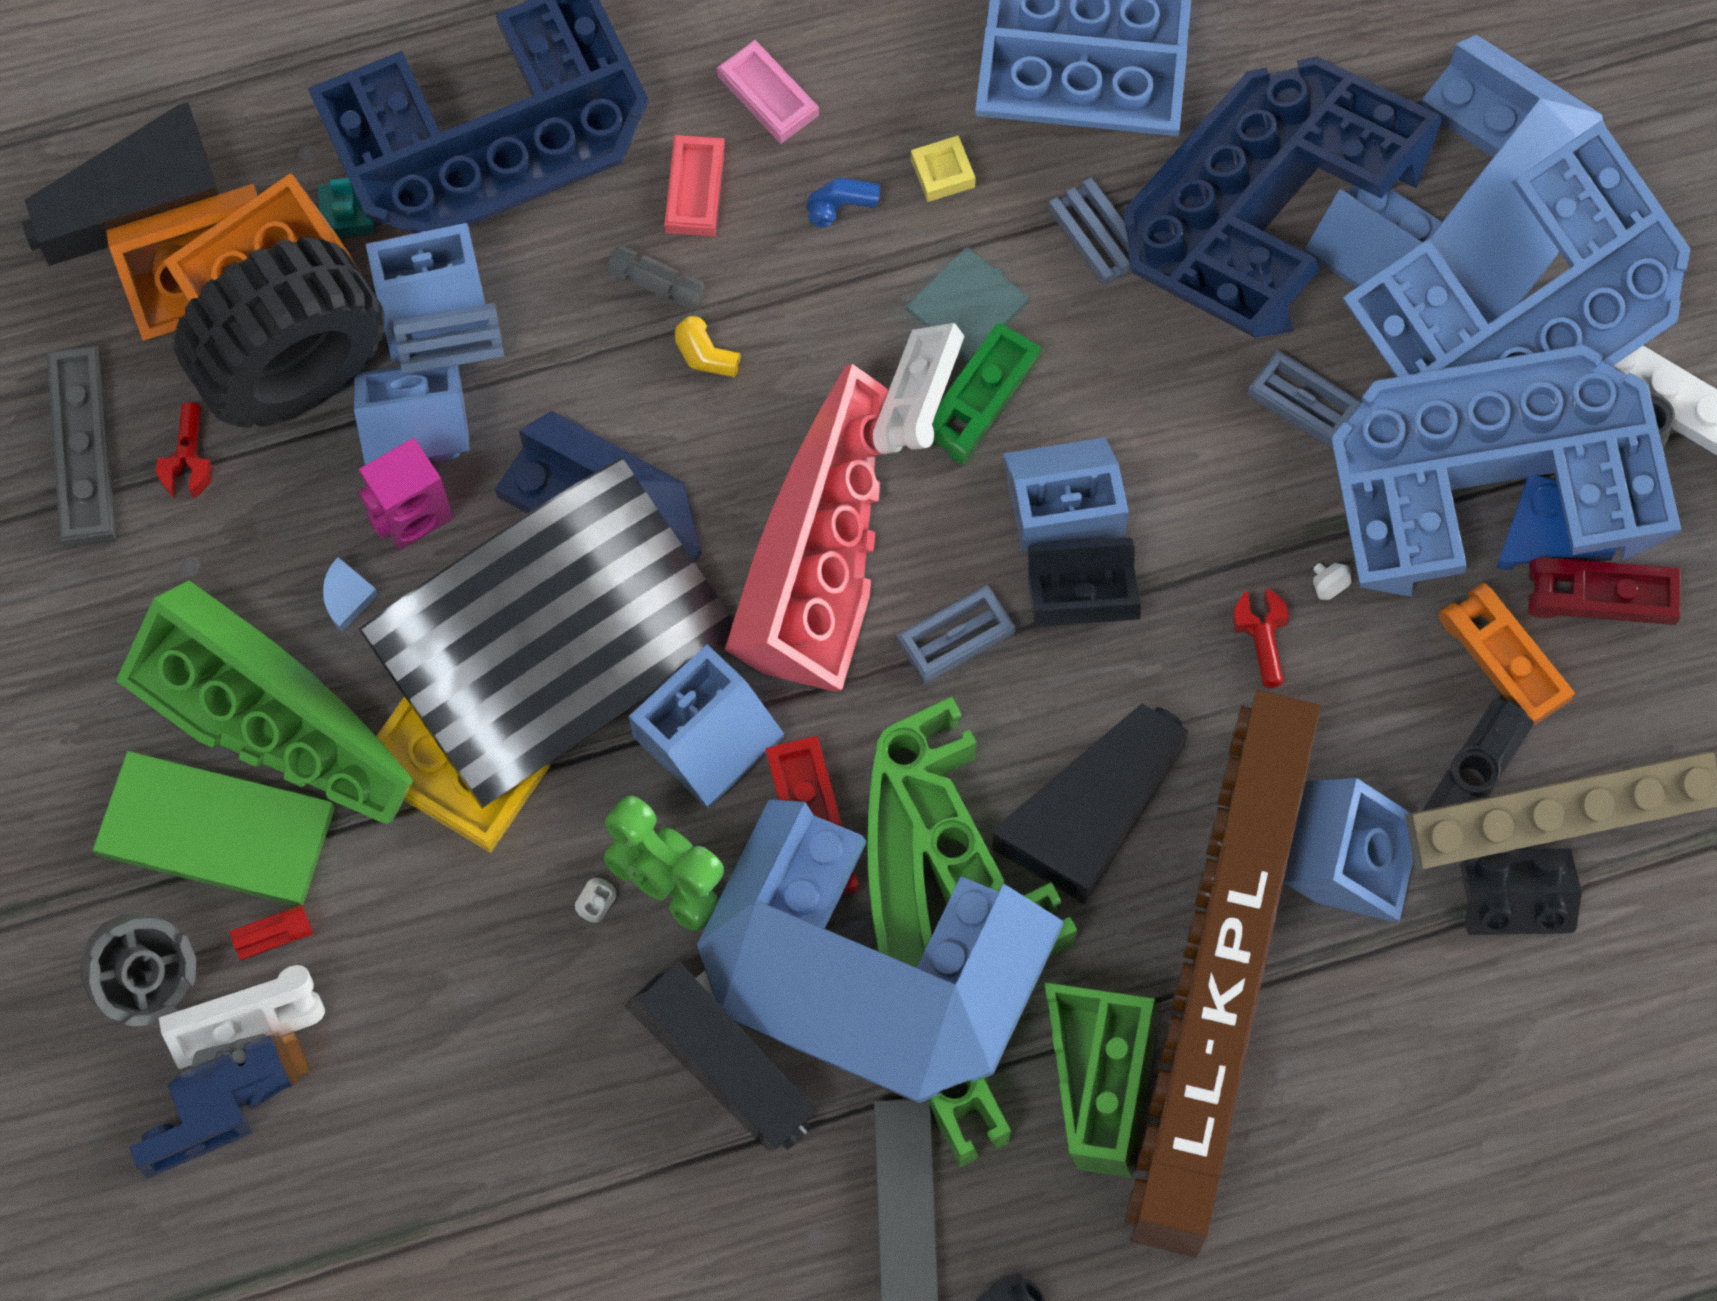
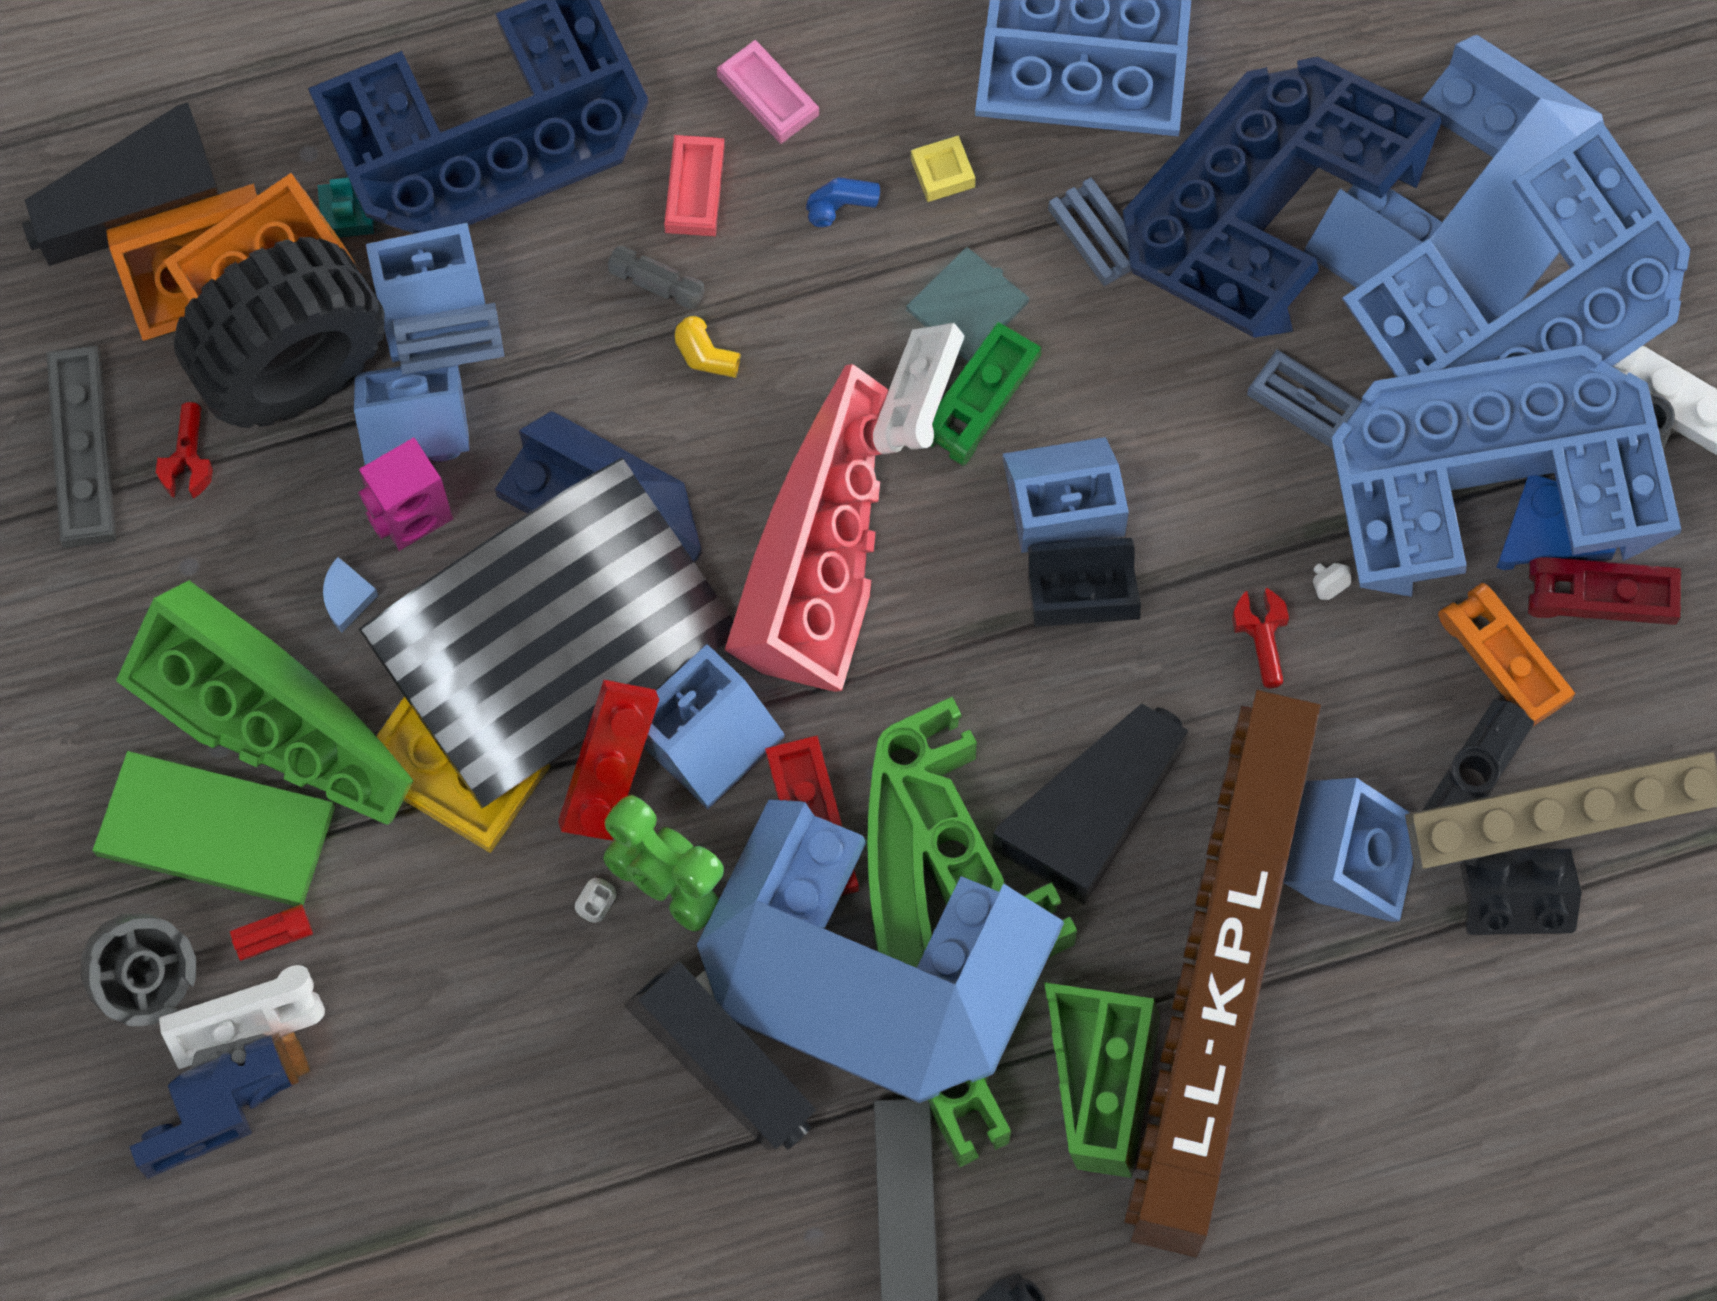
sand blue tile [897,585,1015,684] -> none
none -> red plate [558,680,659,841]

